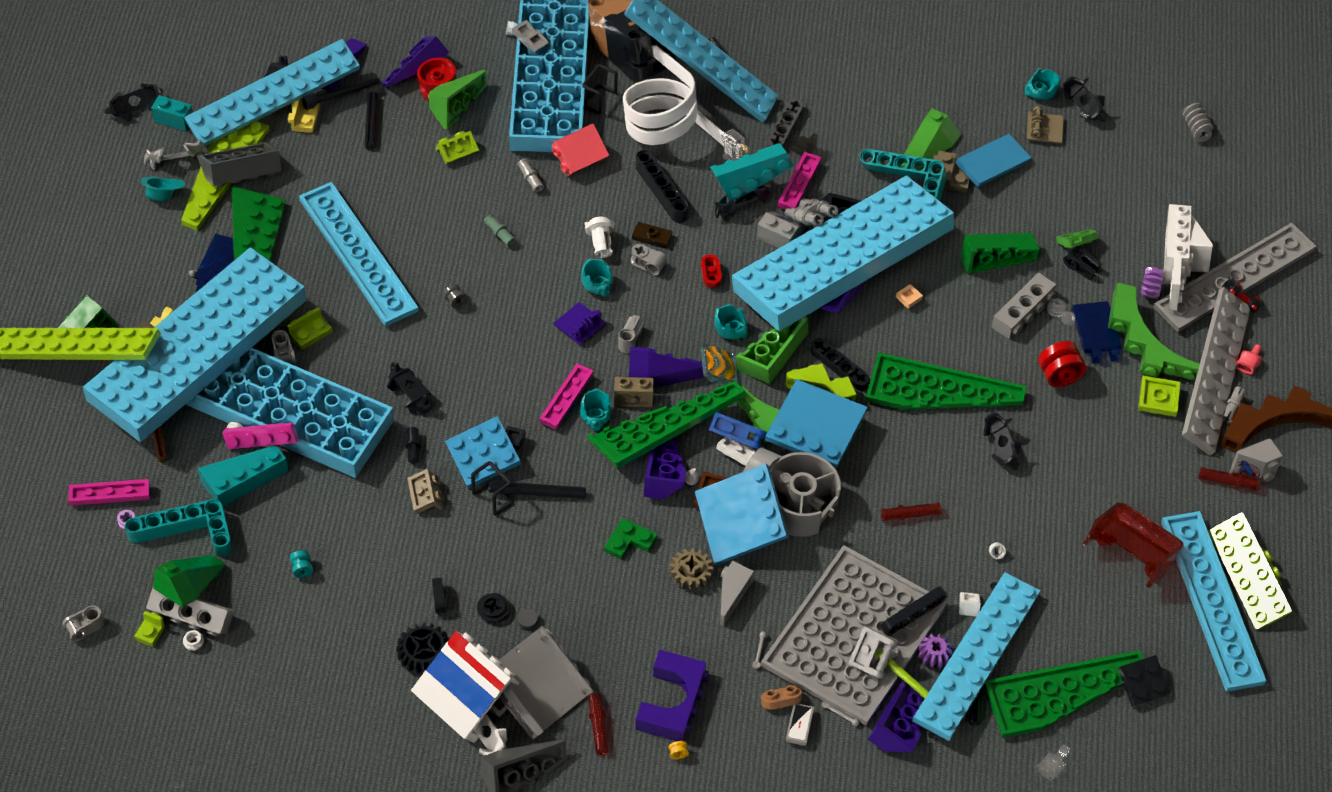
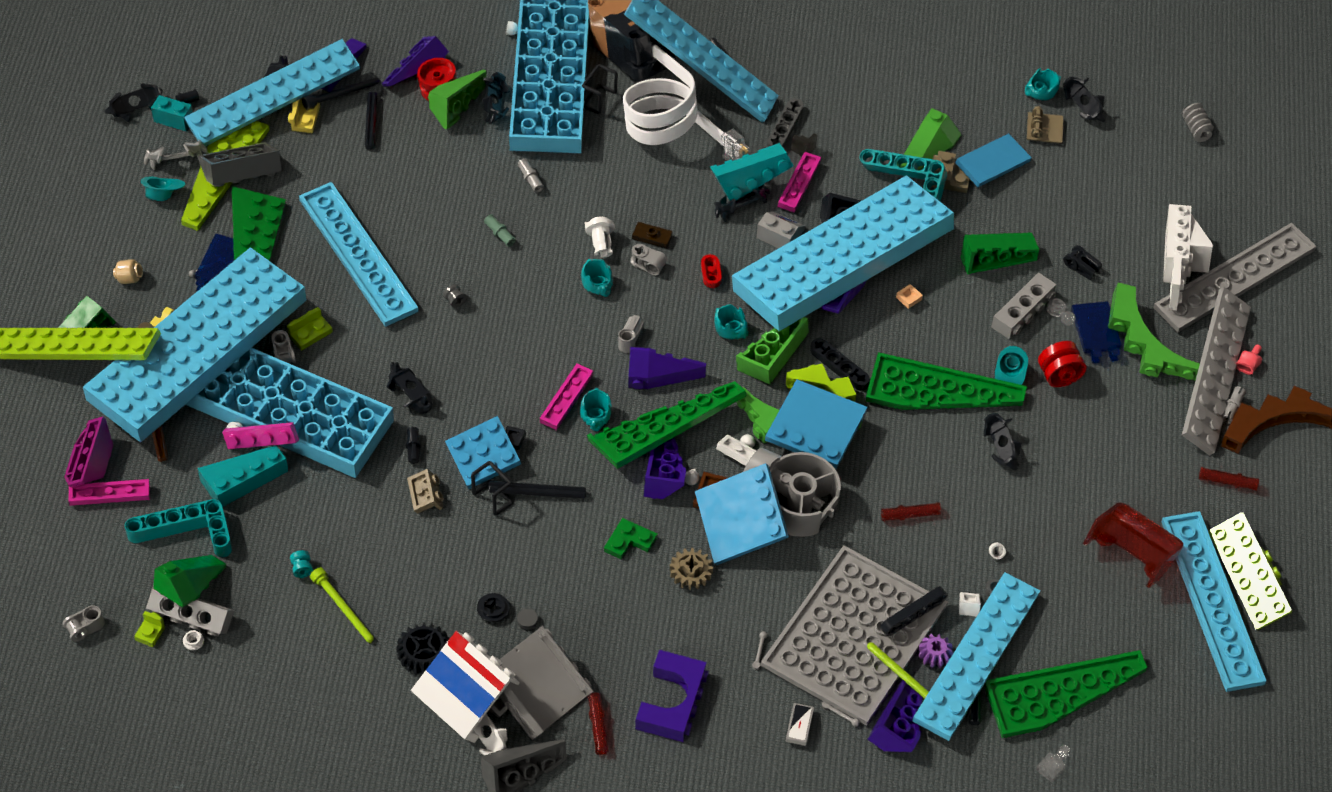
lavender bush [117,510,135,530] -> none
black beam [432,577,446,614] -> none
lime bracket [436,131,479,164] -> none
light grey slope [512,20,549,53] -> none
coral panel [552,124,609,176] -> none
dark purple hinge [553,302,606,345] -> none
dark tan bracket [614,377,653,408] -> none
black beam [636,150,688,223] -> none
yellow bush [668,741,689,759] -> none
slope [700,344,738,384] -> none
blue plate [709,412,766,449] -> none
light grey slope [720,561,754,626] -> none
medium nougat plate [761,685,802,709] -> none
light grey pin [785,198,838,226] -> none
light grey plate [848,626,899,679] -> none
bright green wing [1056,229,1098,248] -> none
black plate [1118,655,1171,707] -> none
lime plate [1138,376,1180,417] -> none
medium lavender gear [1141,267,1164,299] -> none
black piece [1222,277,1261,313] -> none
light grey slope [1229,438,1283,484] -> none
none -> magenta wedge [64,416,113,487]
none -> tan head [113,259,143,285]
none -> black pin [175,89,199,103]
none -> lime piece [310,567,374,643]
none -> black piece [482,72,510,124]
none -> teal piece [995,346,1028,385]

